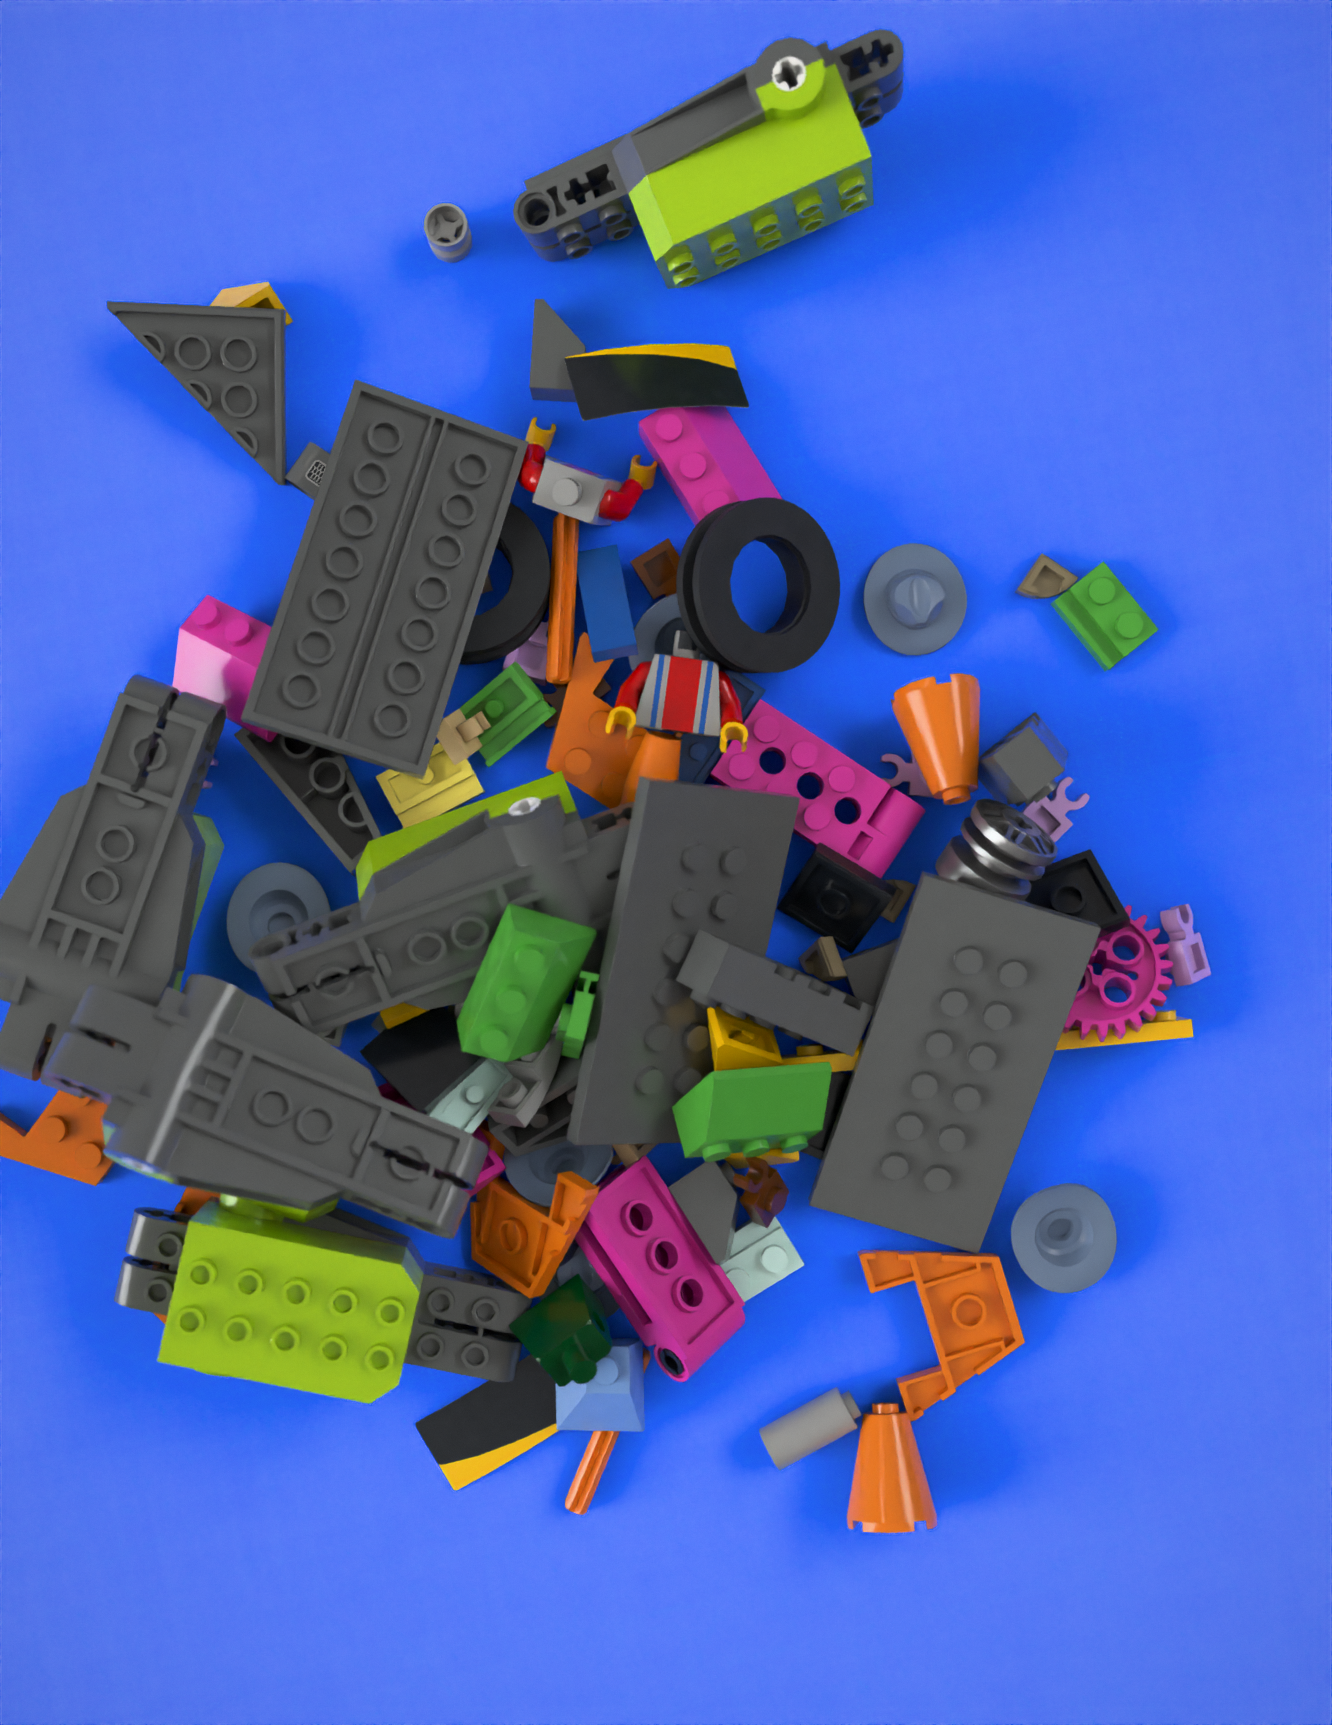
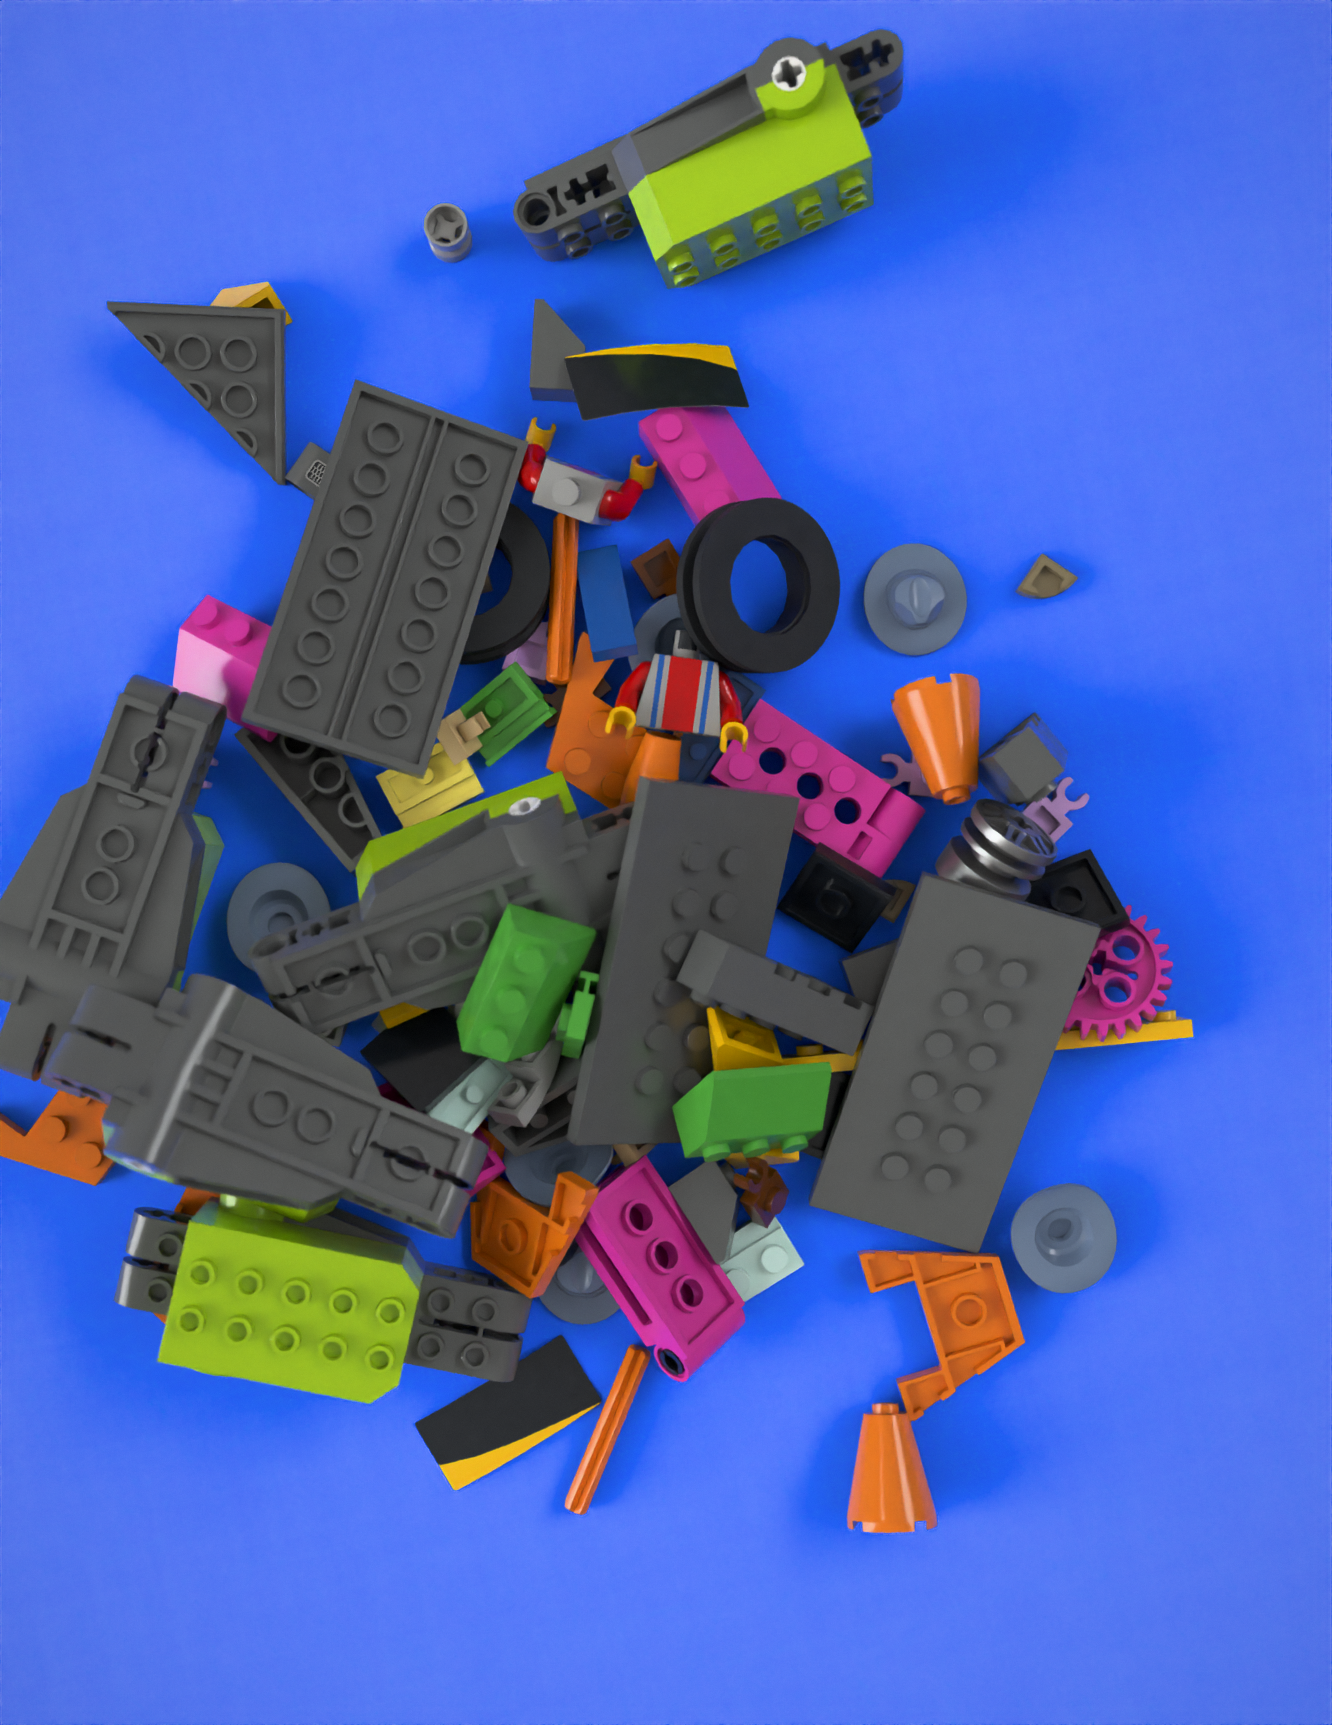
dark green torso [509,1273,613,1387] -> none
medium blue slope [556,1338,645,1432] -> none
light grey brick [759,1386,862,1471] -> none
dark tan tile [798,936,847,982] -> none
bright green plate [1050,561,1159,671] -> none
lavender plate [1160,904,1211,987] -> none

